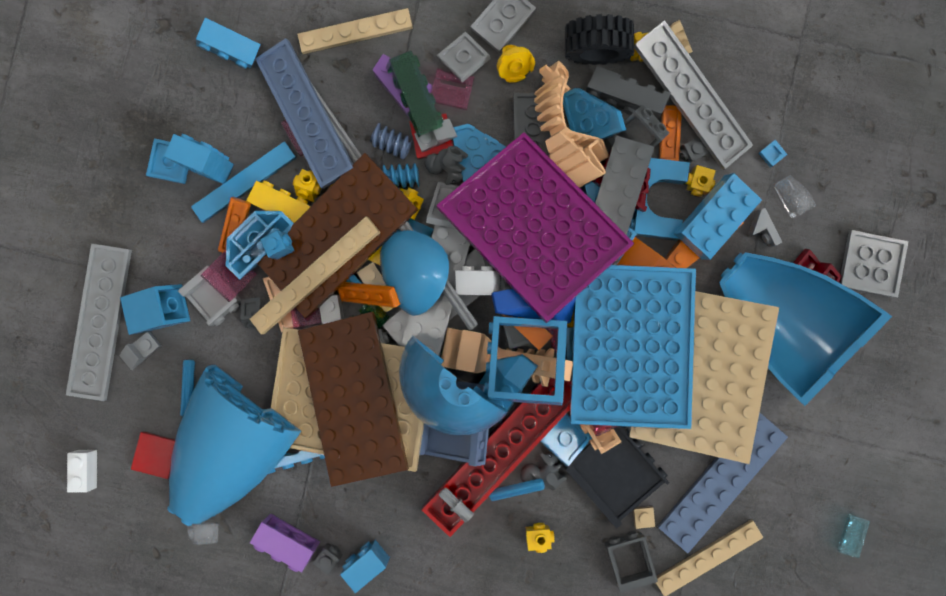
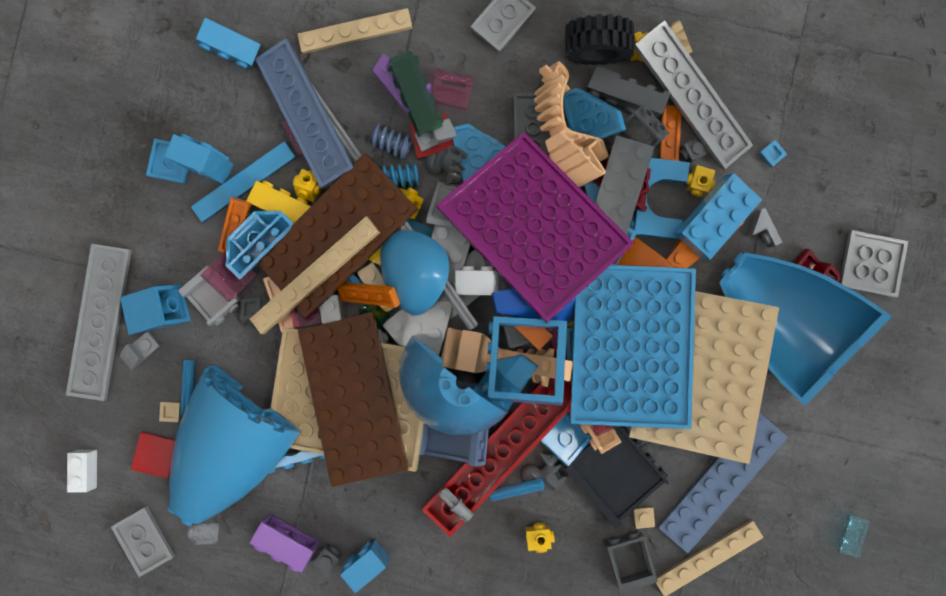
dark azure brick [260,230,295,259] -> none
light grey plate [437,32,491,82] -> none
yellow tile [496,45,535,83] -> none
clear slope [773,175,816,218] -> none
none -> light grey plate [111,506,175,577]
none -> tan plate [159,401,181,422]

